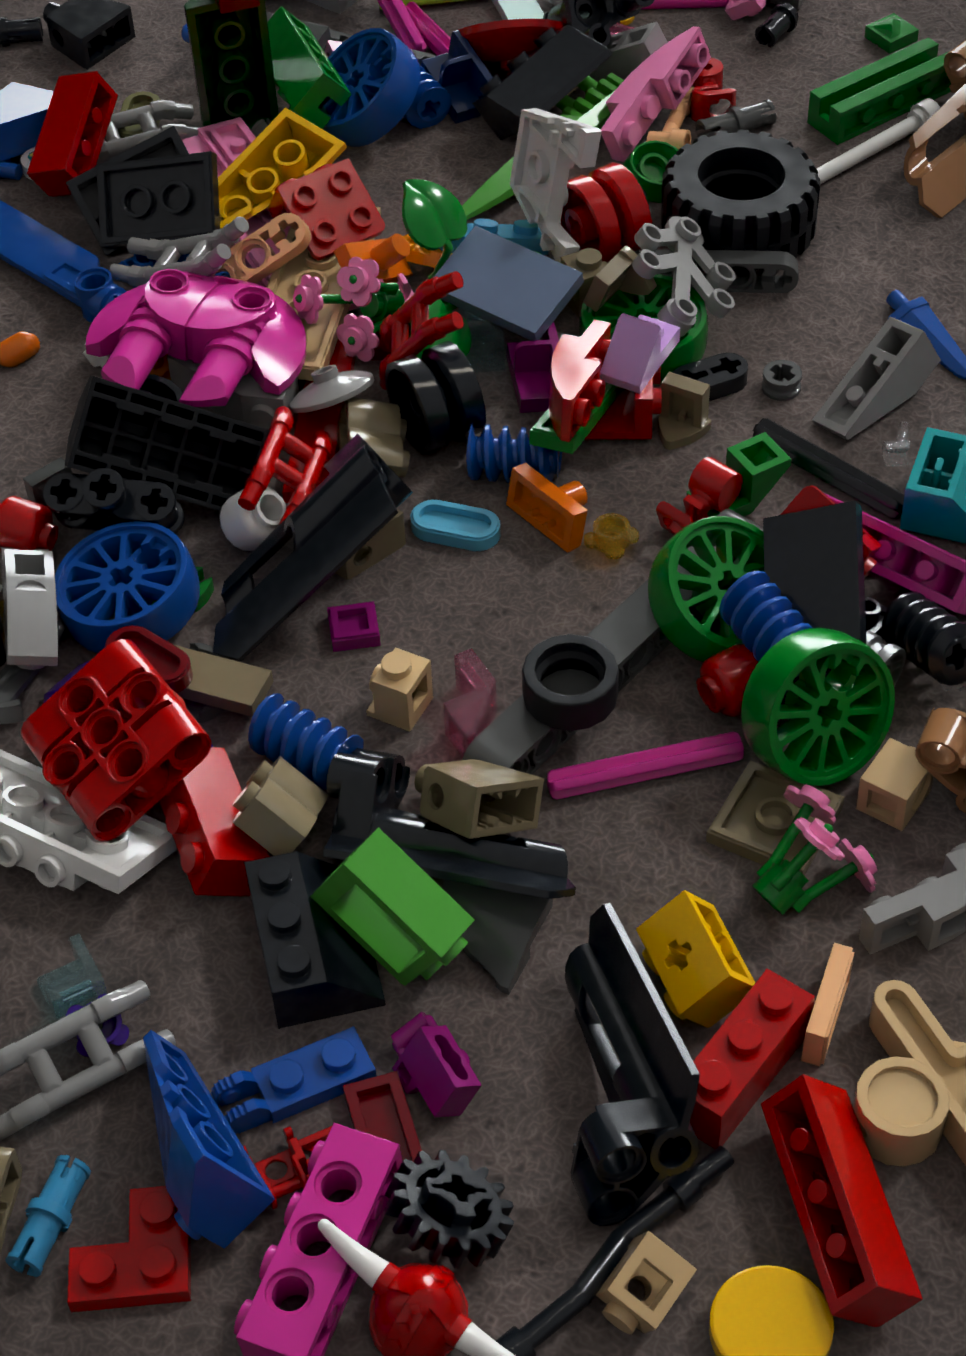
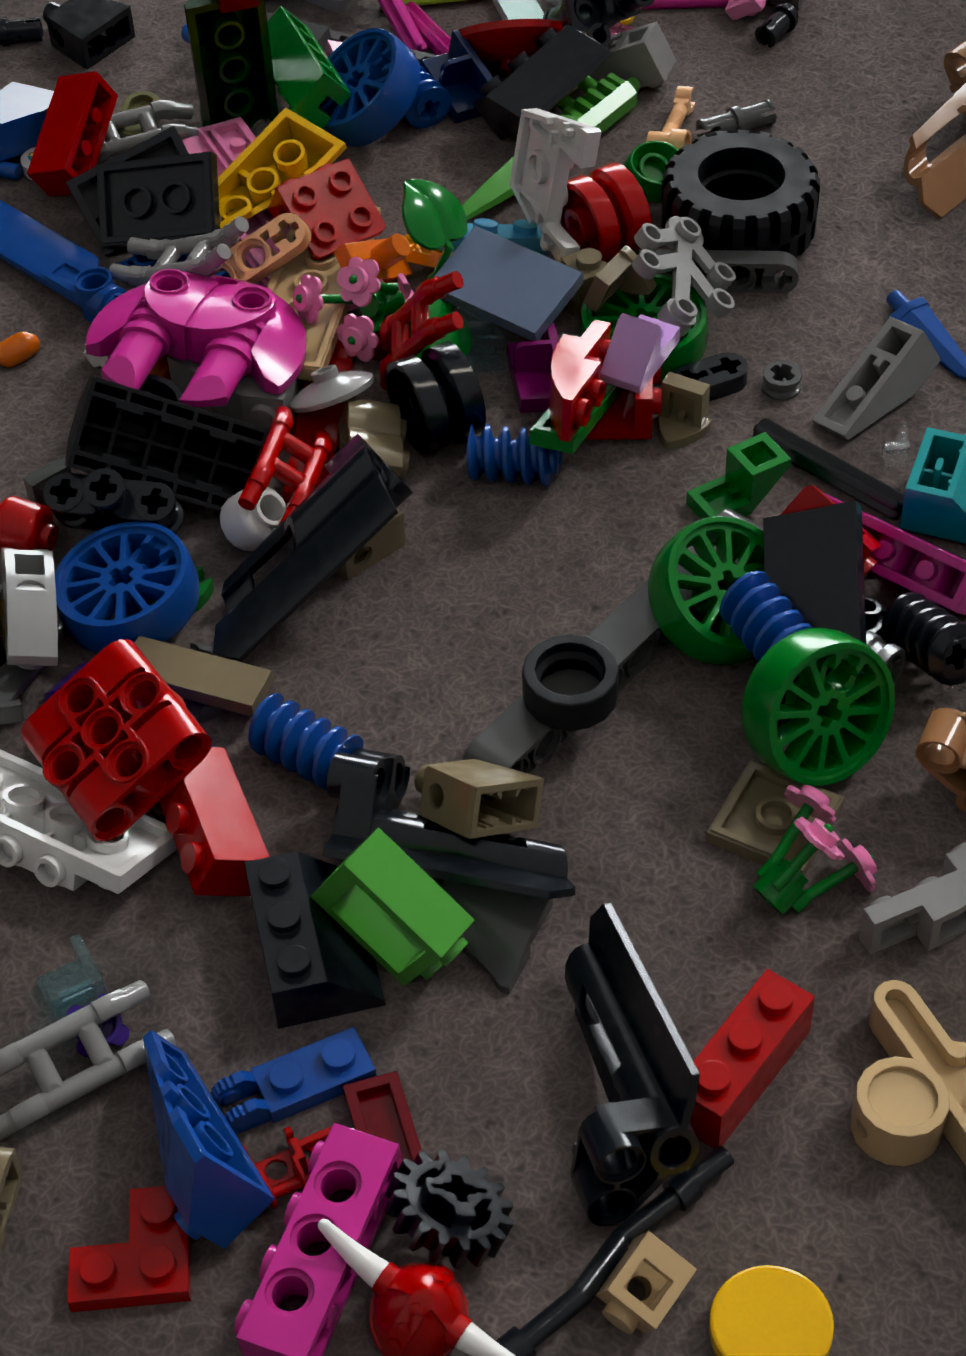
dark azure pin [5,1155,91,1277] -> none
dark red tile [105,625,193,693] -> none
dark tan brick [232,756,329,856] -> none
magenta tile [327,601,381,652] -> none
tan brick [366,647,433,731] -> none
magenta piece [391,1011,482,1118] -> none
medium azure tile [410,500,501,551] -> none
clear pink slope [443,648,497,758] -> none
orange tile [506,462,588,553] -> none
dark pink axle [546,731,744,800] -> none
clear yellow plate [584,513,639,559] -> none
bright pink slope [600,26,711,162] -> none
yellow brick [636,890,755,1028] -> none
red leg [656,456,743,535] -> none
red leg [690,58,736,122] -> none
red head [696,643,758,717] -> none
red brick [761,1074,923,1327] -> none
light nougat tile [801,943,855,1066] -> none
green brick [807,37,951,145] -> none
white piece [817,98,940,184] -> none
tan brick [856,738,933,831] -> none
green tile [864,13,919,54] -> none

